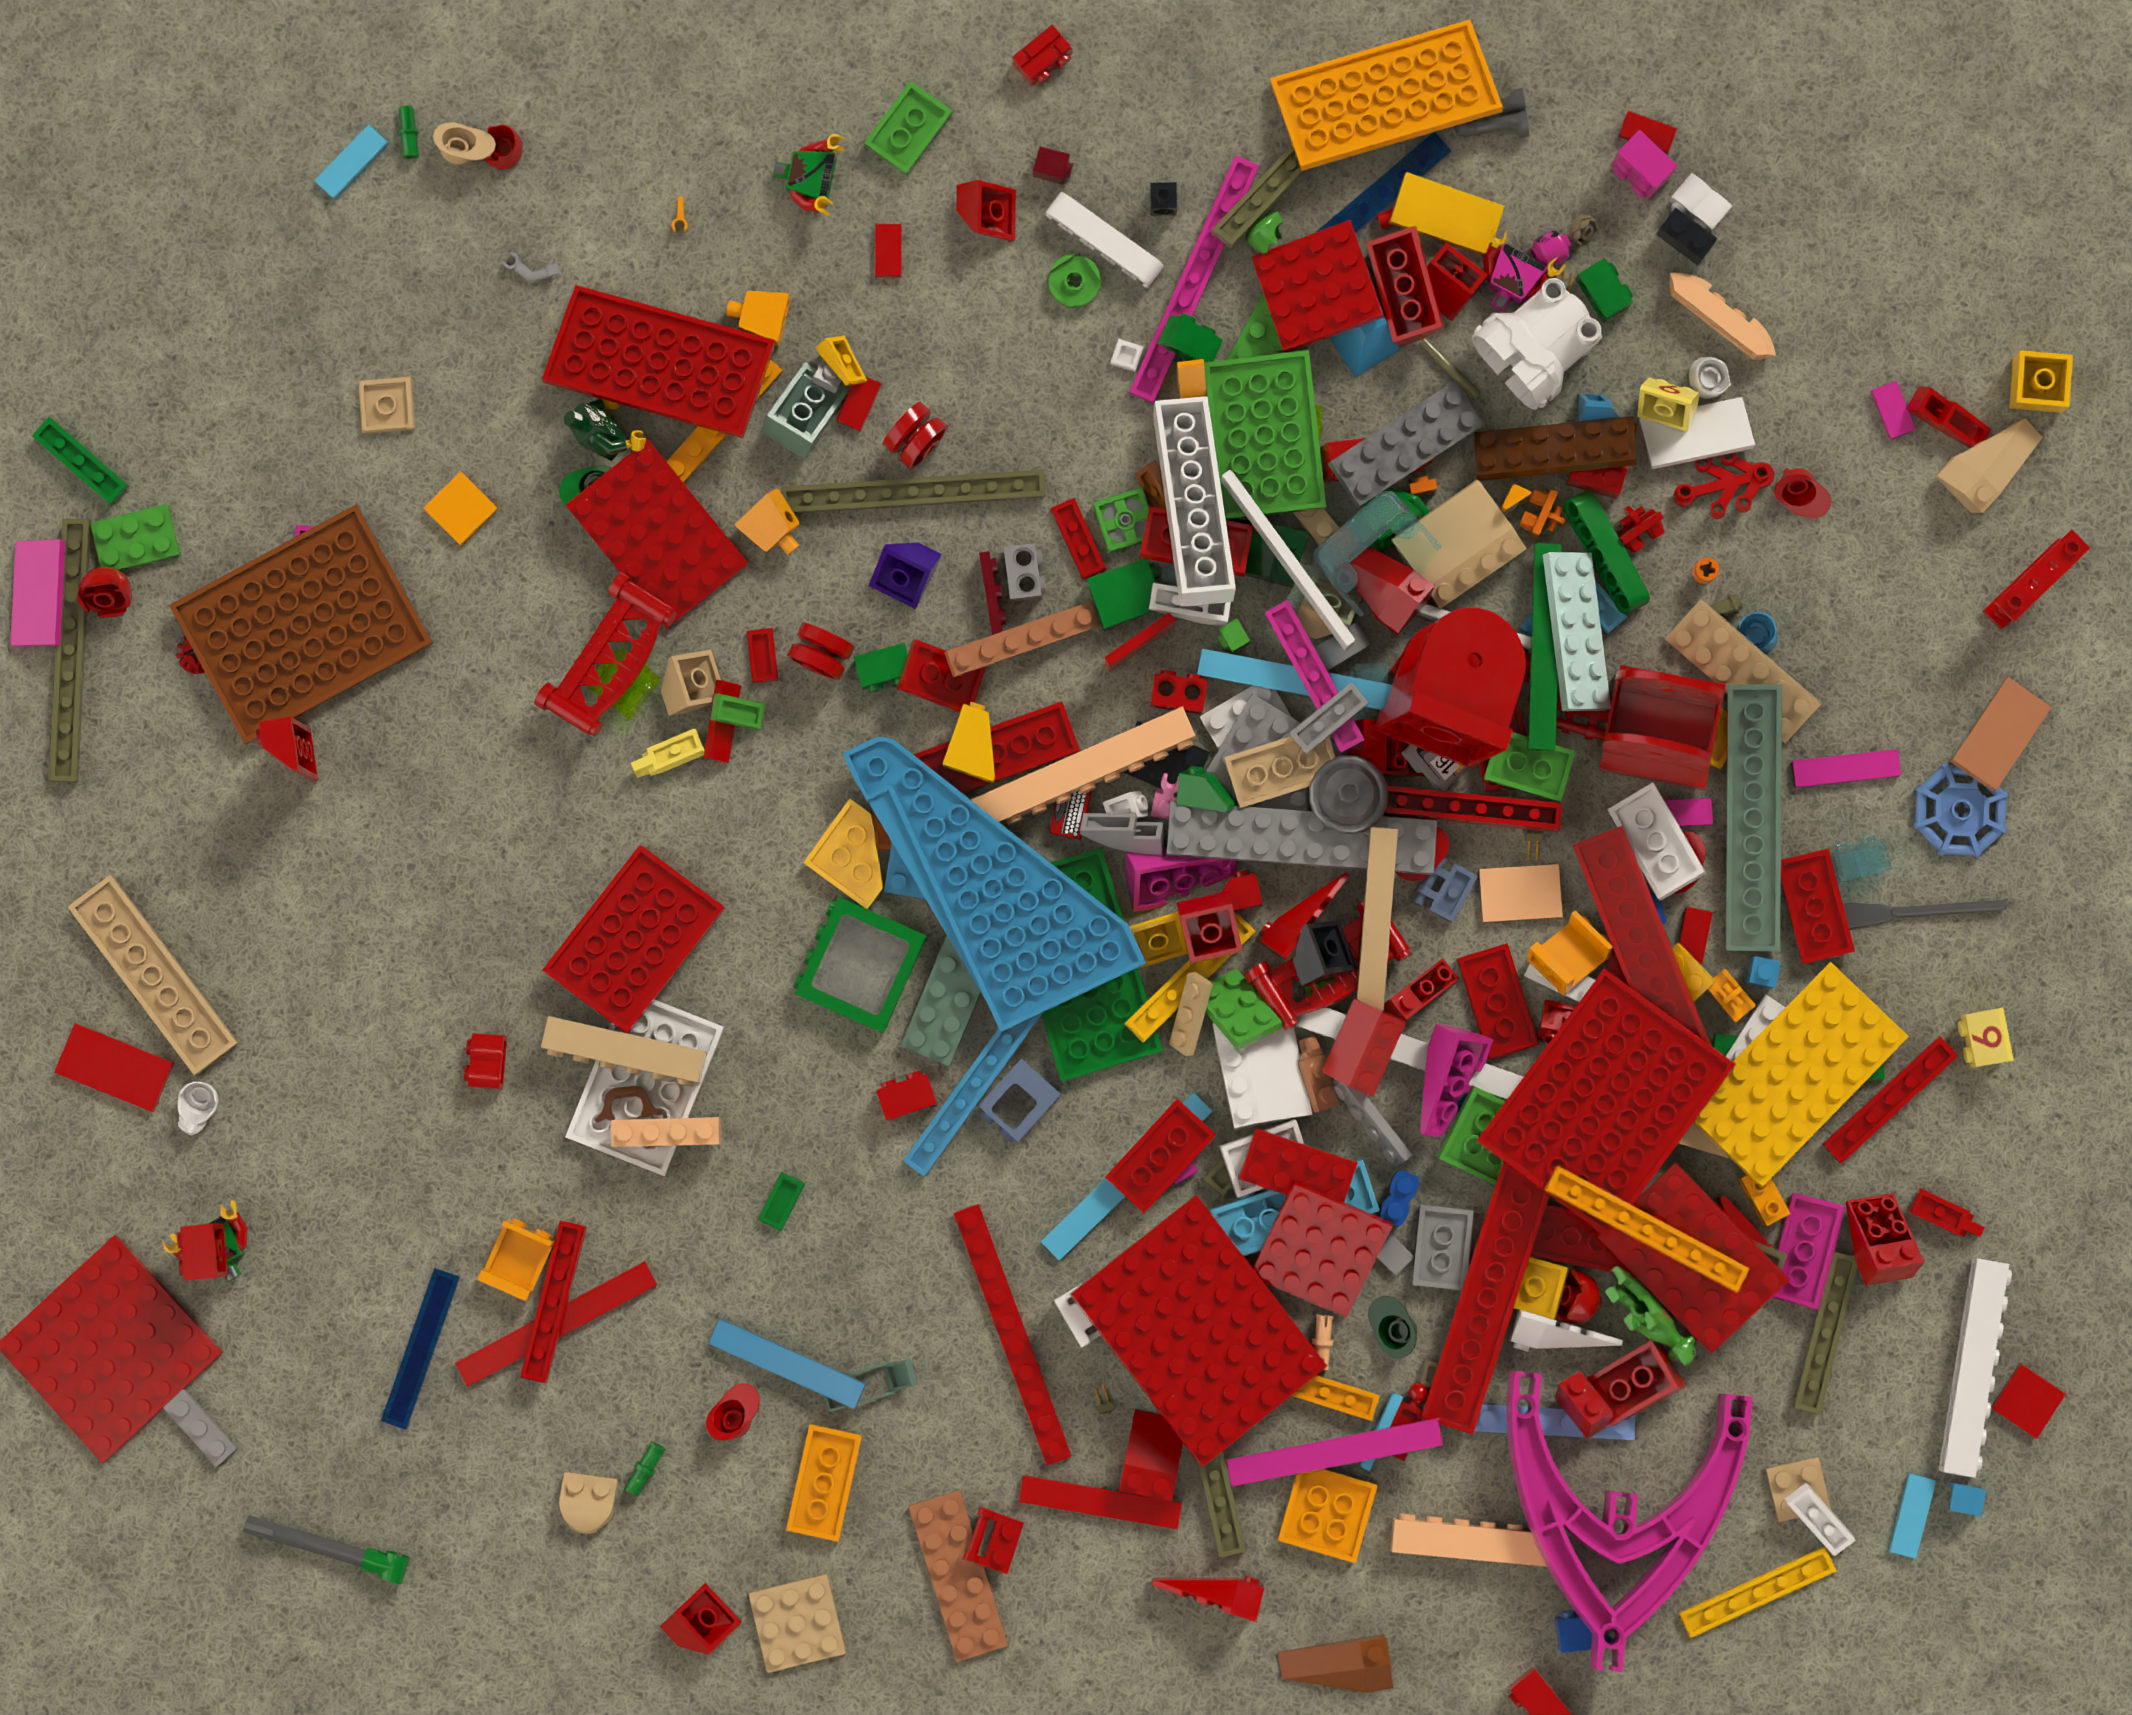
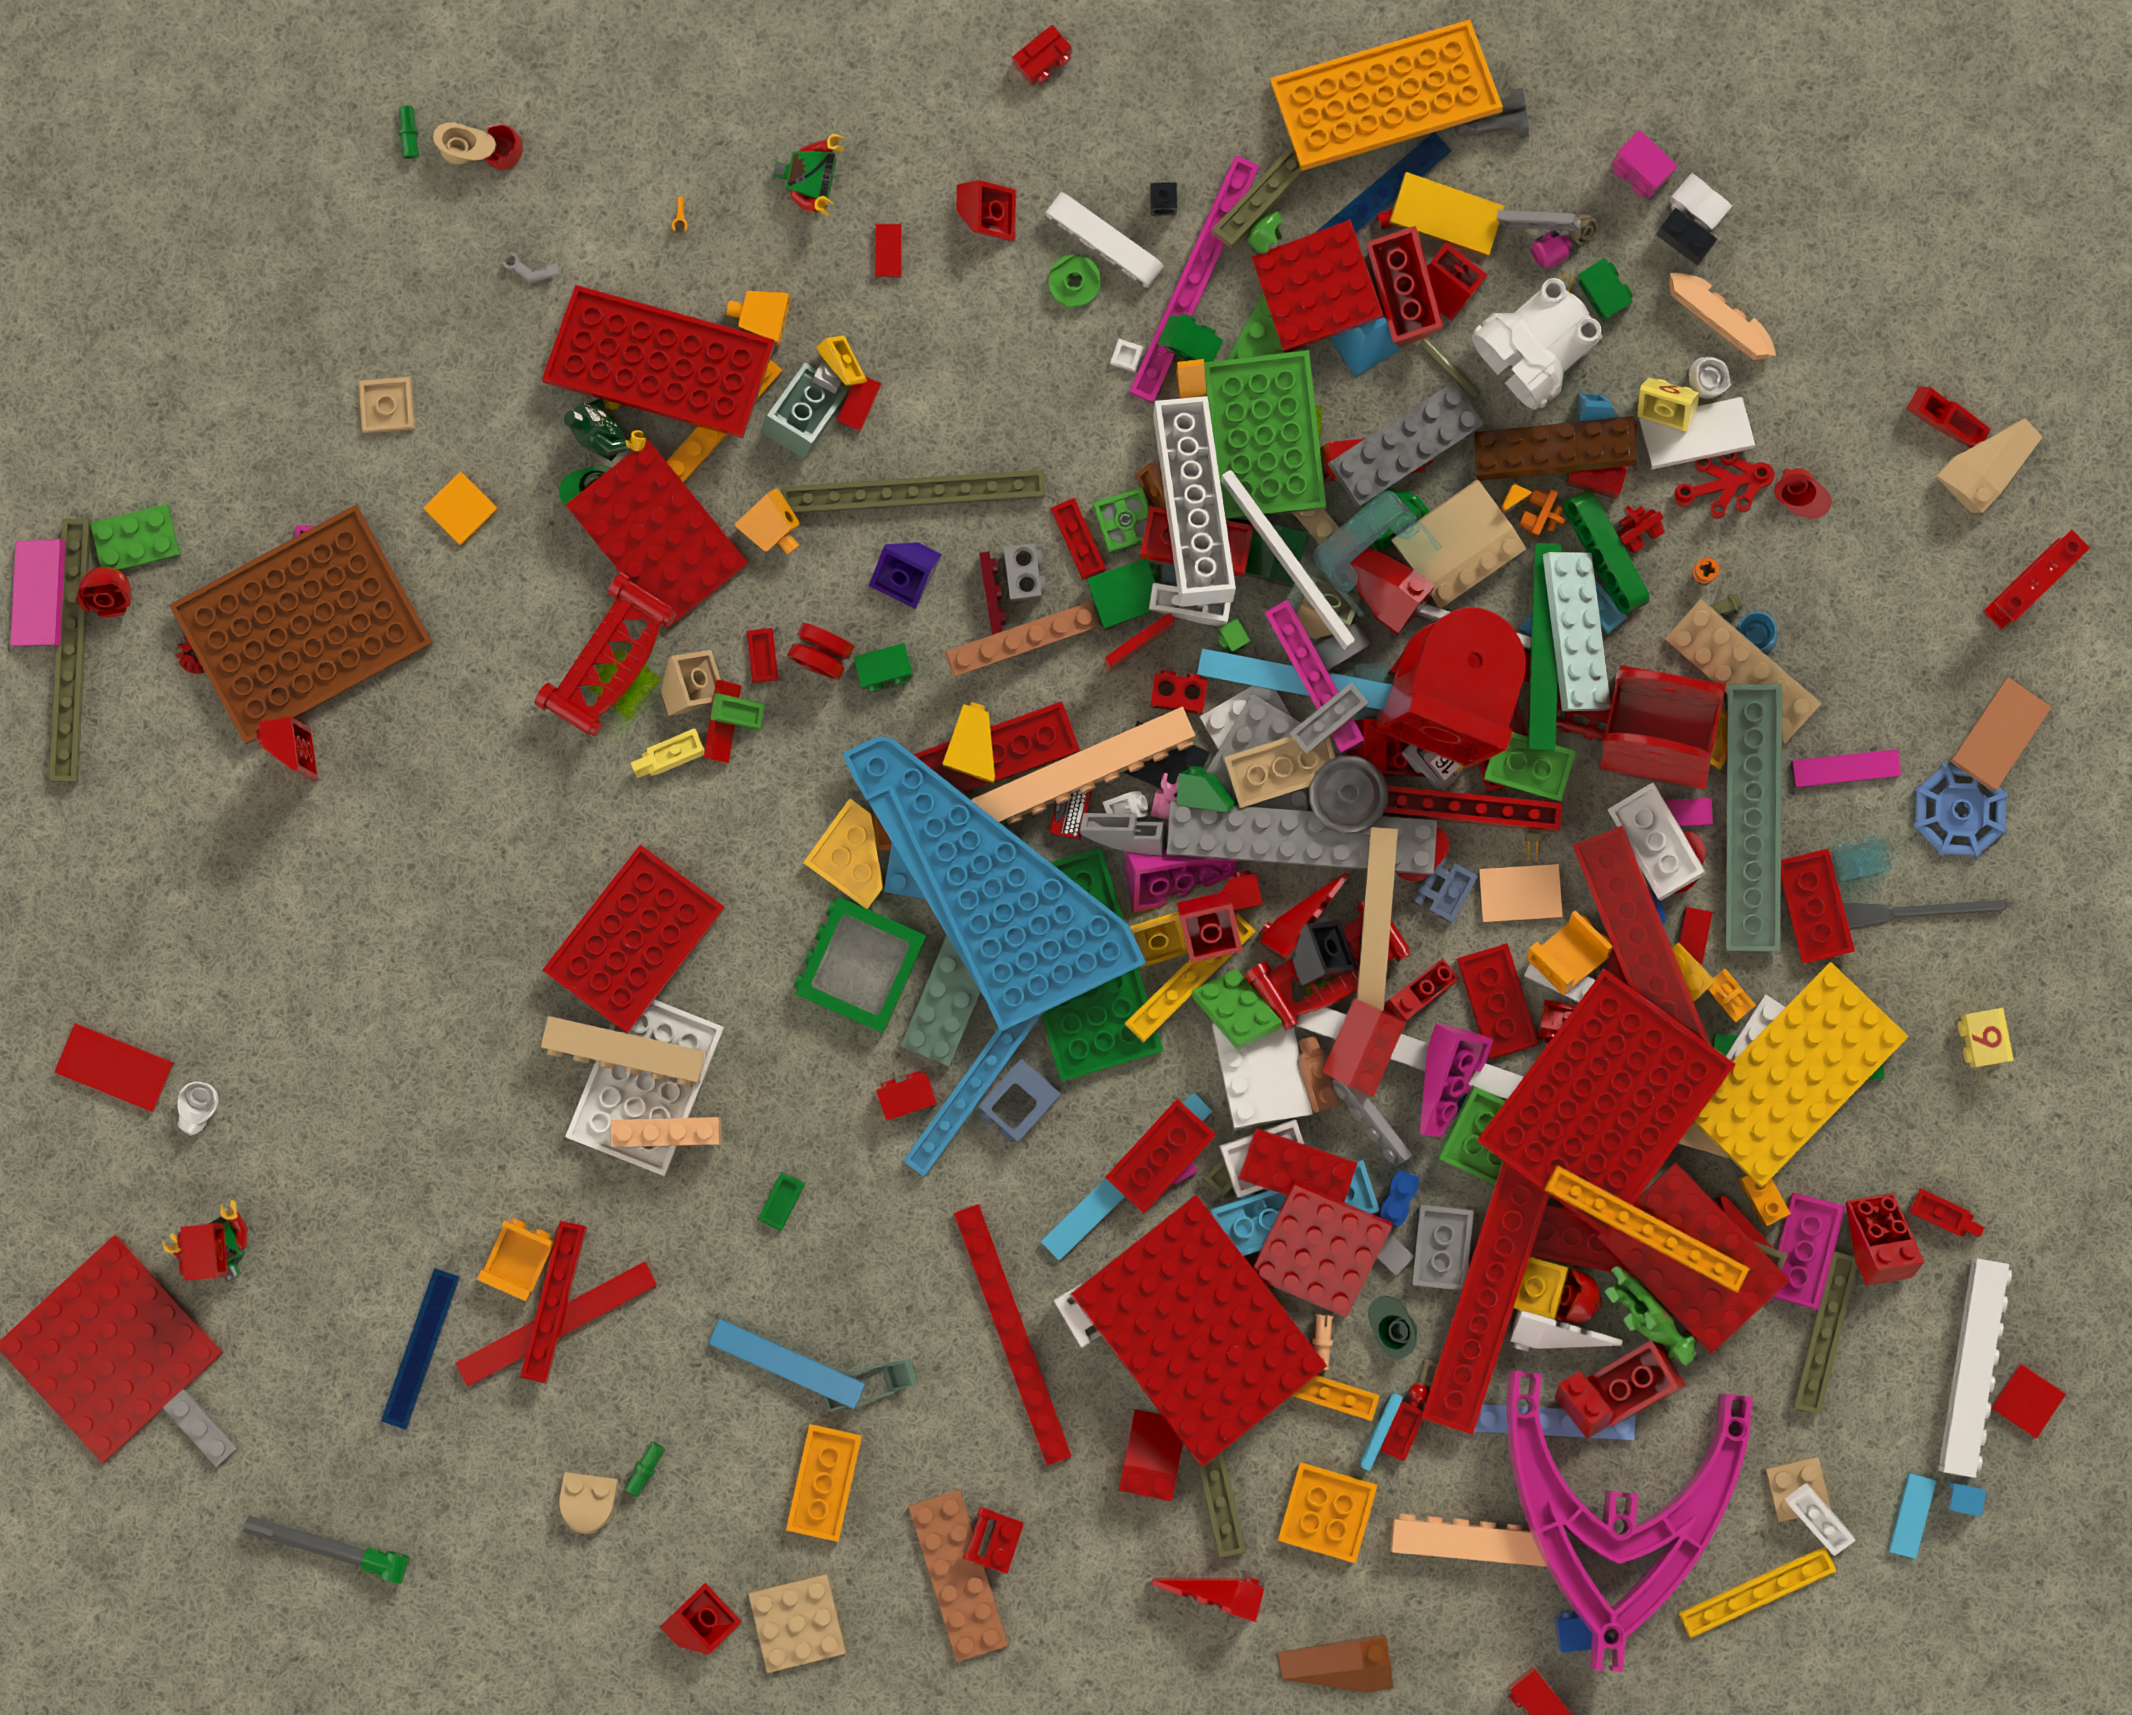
green plate [32,417,129,506] -> none
tan plate [68,875,239,1076] -> none
medium azure tile [314,124,389,200] -> none
red brick [464,1033,507,1090] -> none
reddish brown helmet [595,1086,662,1123] -> none
red piece [706,1383,760,1441] -> none
bright green plate [864,81,953,176] -> none
red wheel [882,401,948,470] -> none
red tile [897,639,987,713] -> none
red tile [1019,1475,1182,1530] -> none
dark red brick [1033,146,1074,185] -> none
olive piece [1094,1384,1115,1415] -> none
tan plate [1169,972,1213,1056] -> none
dark pink tile [1226,1419,1443,1486] -> none
orange plate [1407,476,1437,496] -> none
torso [1483,228,1566,312] -> none
red tile [1618,111,1677,154] -> none
dark azure brick [1745,956,1781,989] -> none
red plate [1822,1036,1958,1164] -> none
dark pink tile [1870,381,1916,440] -> none
yellow brick [2009,350,2073,413] -> none
none -> light grey tile [1497,210,1581,231]

